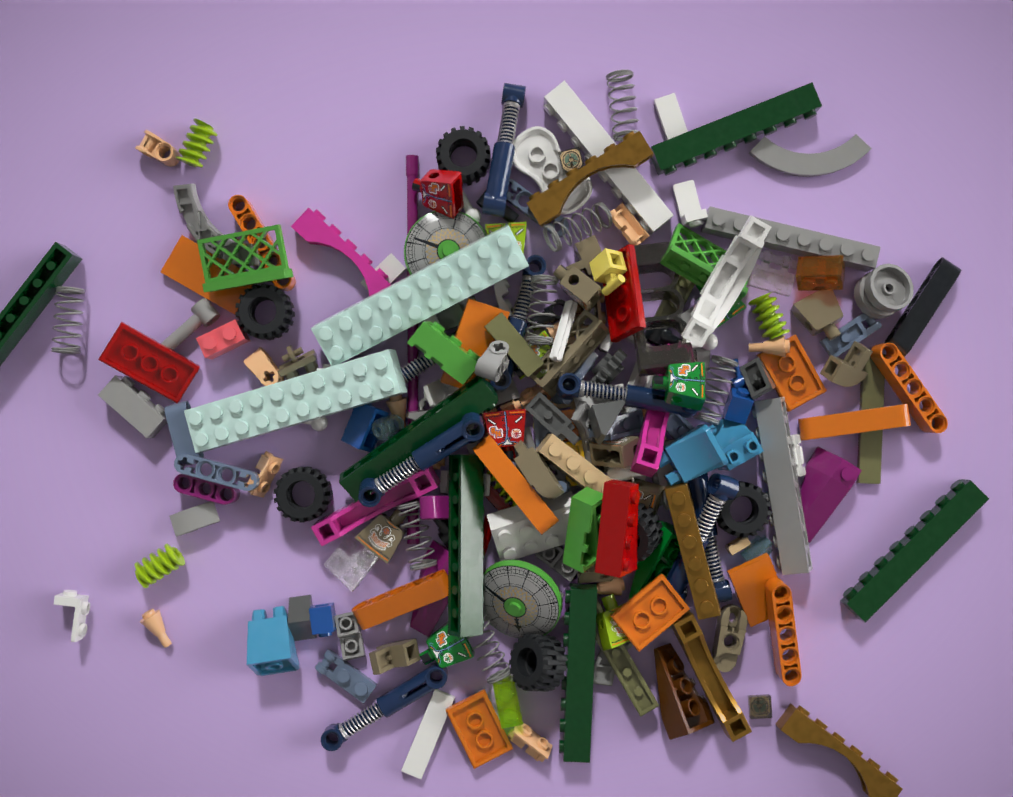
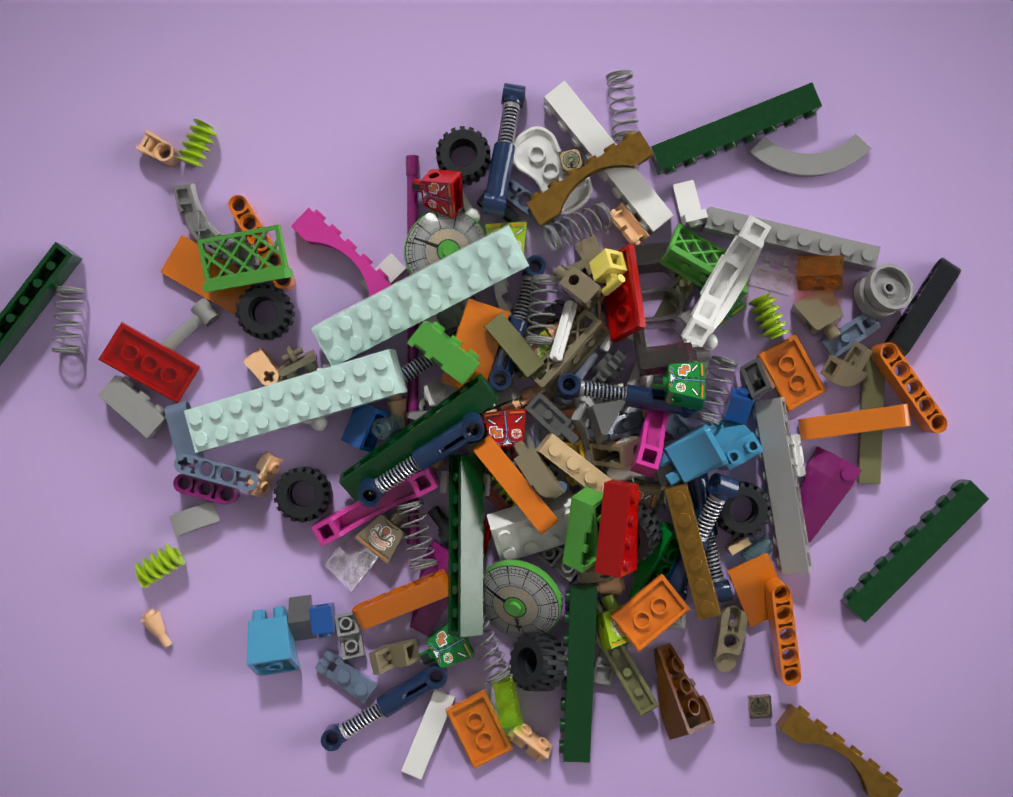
white bracket [54,590,90,642] -> none
coral brick [196,319,251,359] -> none
magenta beam [419,496,449,520] -> none
light grey piece [475,340,509,382] -> none
black pin [643,318,682,347] -> none
white tile [653,93,688,140] -> none
pearl gold arch [671,611,752,742] -> none
blue hand [730,359,745,389] -> none
light nougat cone [749,335,790,357] -> none

